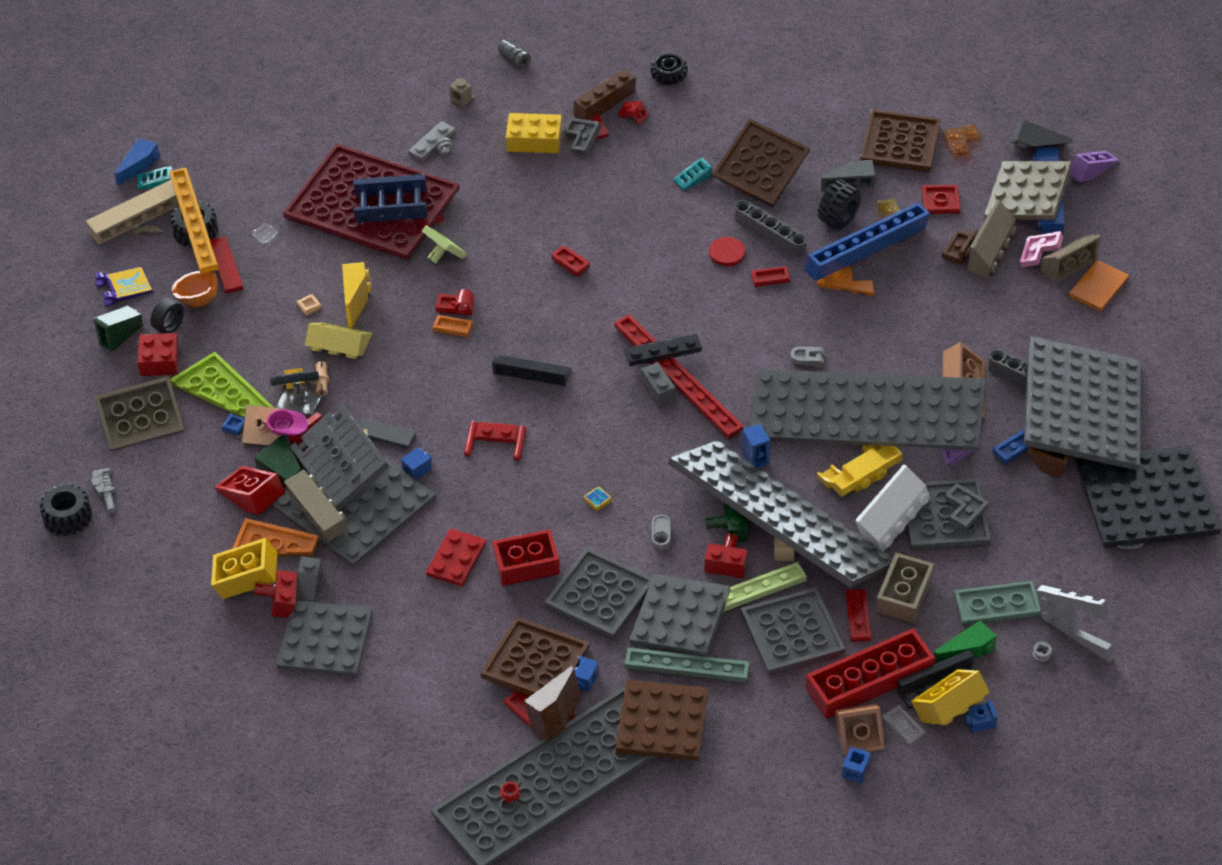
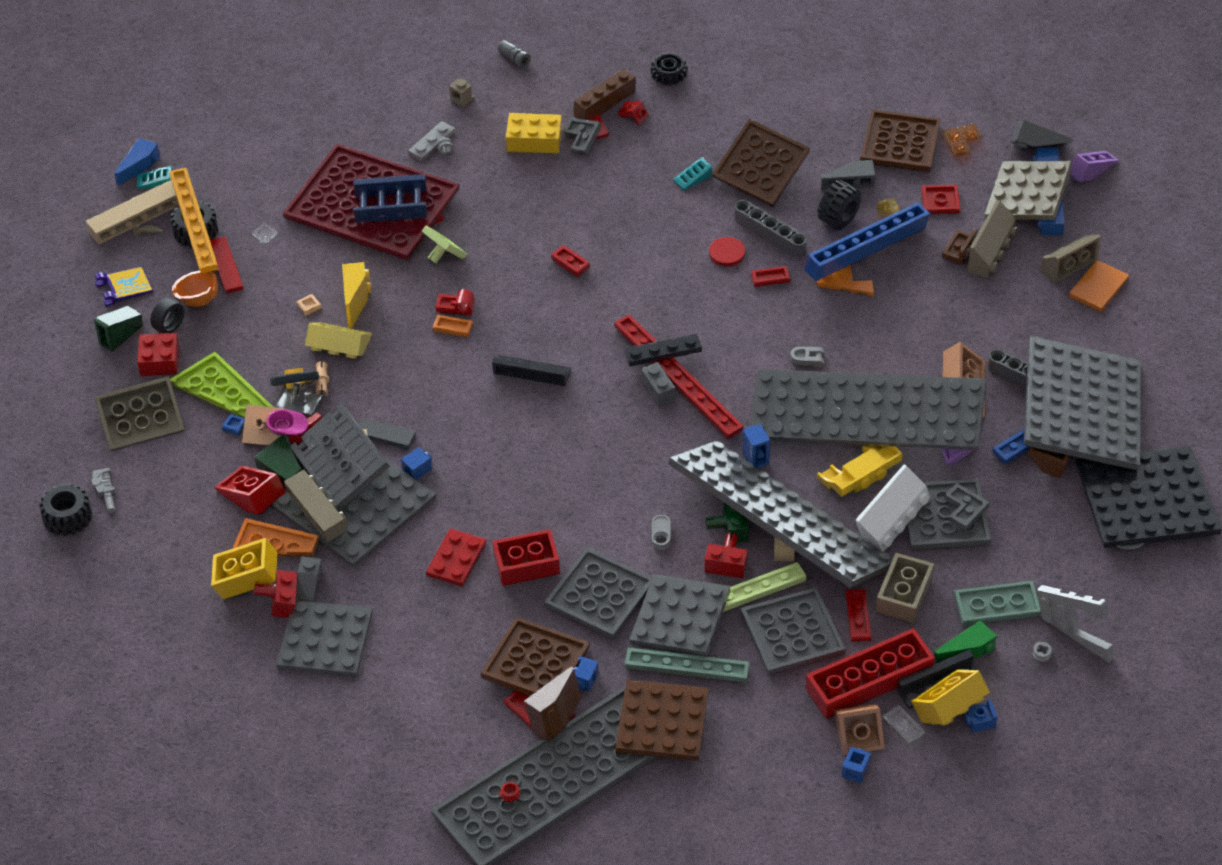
red plate [464,421,527,461] -> none
tile [584,486,612,511] -> none
bright pink plate [1020,231,1064,267] -> none

